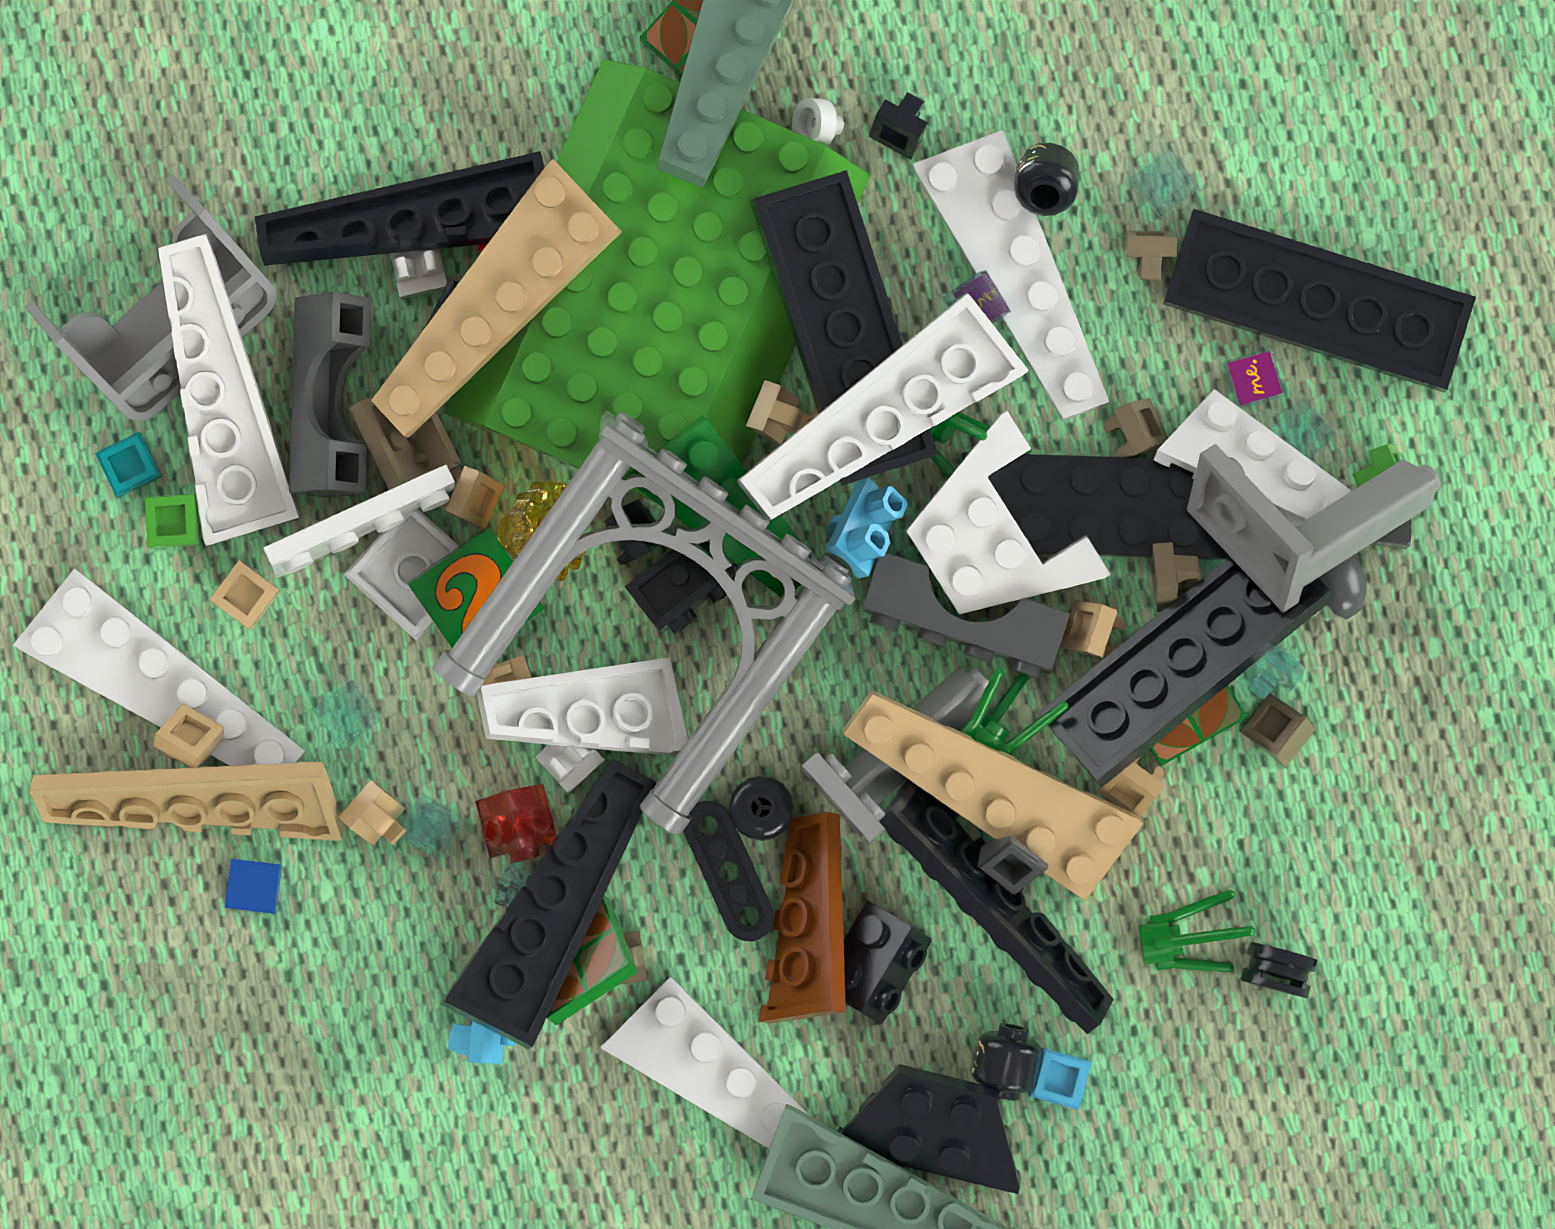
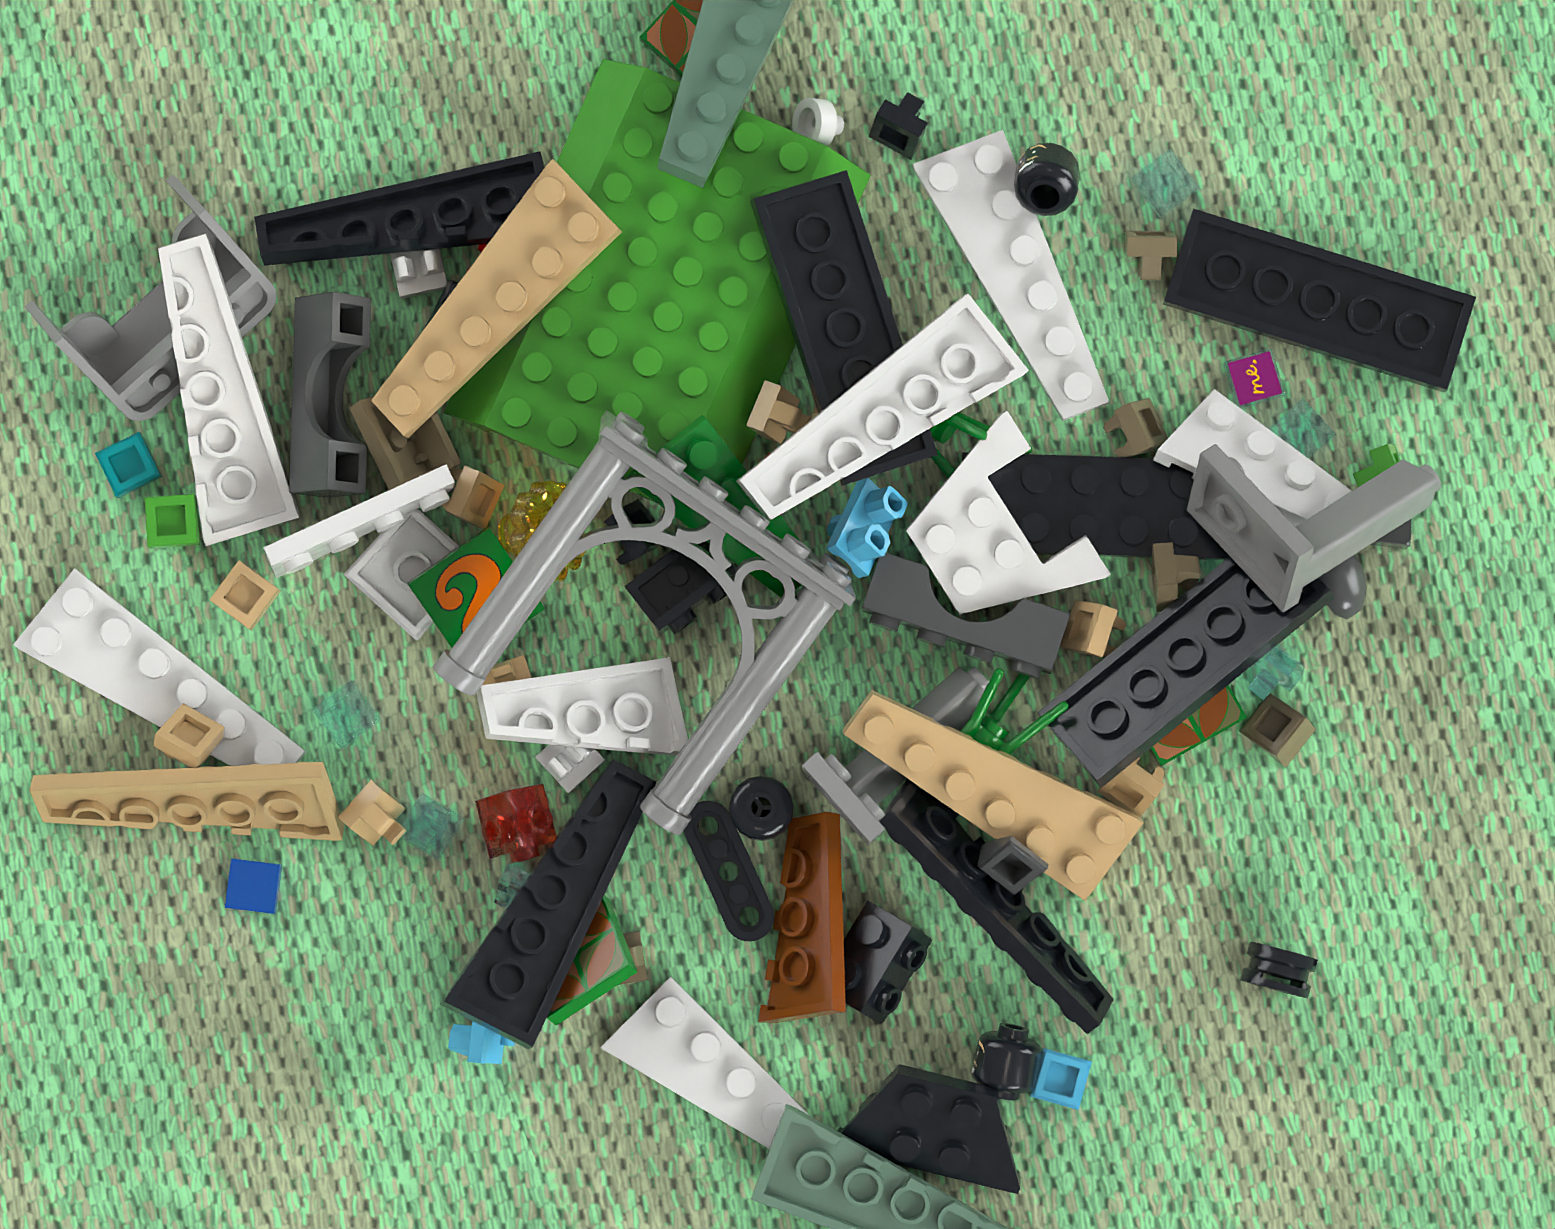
clear light blue tile [942,270,1011,324] -> none
green plant [1138,890,1255,972] -> none

